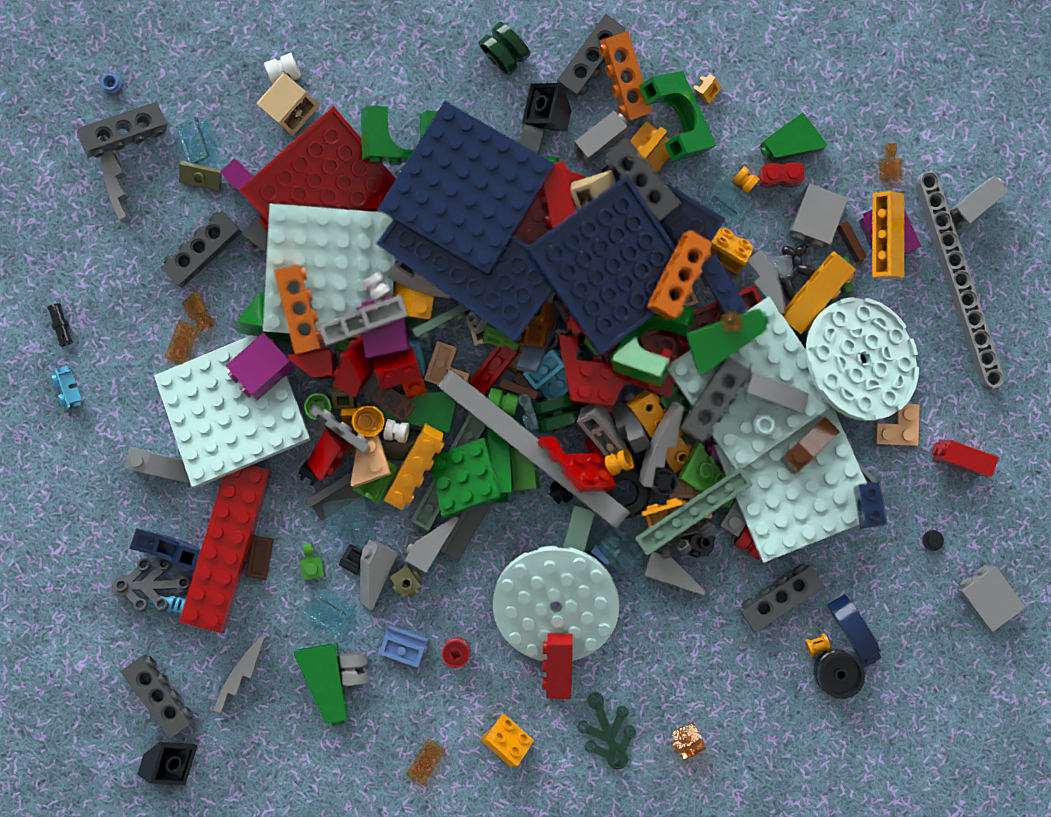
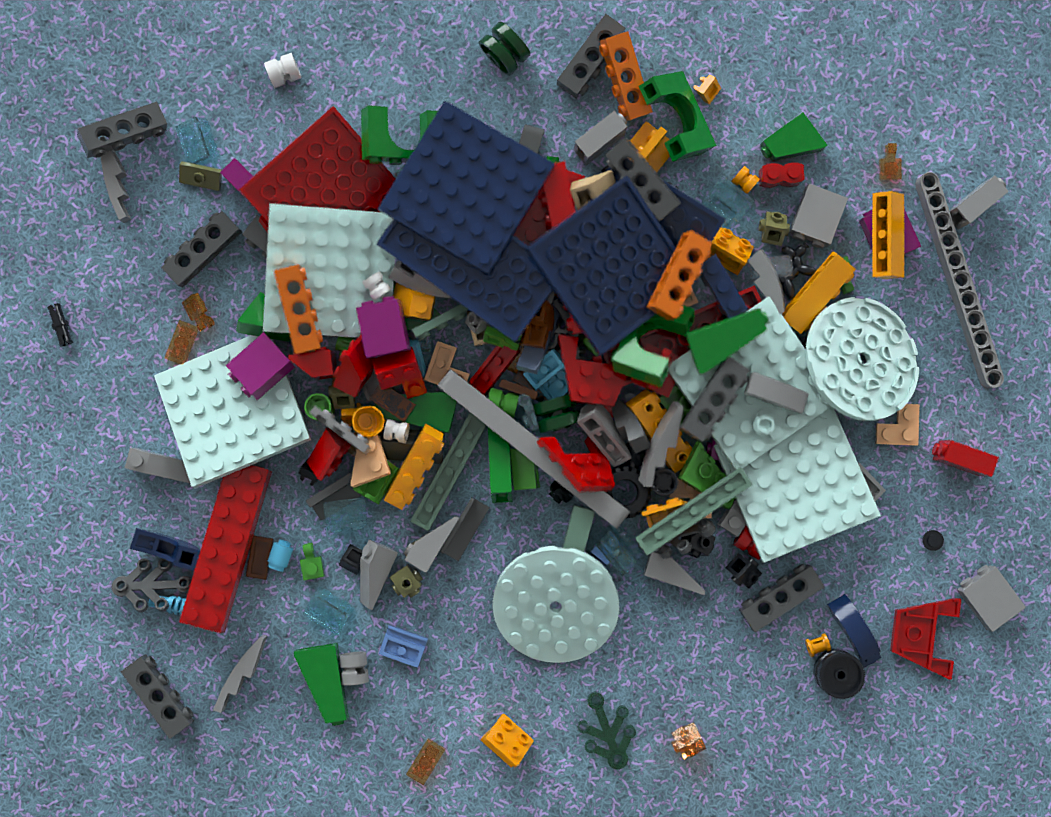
medium azure hinge [51,366,82,411] -> none
medium blue plate [101,73,122,94] -> none
black slope [137,742,198,785] -> none
tan slope [256,72,320,136] -> none
light grey slope [319,295,408,346] -> none
green plate [431,438,501,518] -> none
red wheel [442,637,470,668] -> none
black slope [522,83,572,131] -> none
red brick [542,633,573,699] -> none
light orange wheel [605,449,634,476] -> none
clear orange plate [721,311,743,332] -> none
reddish brown slope [780,417,840,475] -> none
reddish brown tile [837,221,866,263] -> none
dark blue brick [853,482,887,529] -> none
none -> medium azure brick [267,539,294,572]
none -> black brick [725,552,763,589]
none -> olive brick [758,211,790,246]
none -> red wing [890,598,962,680]

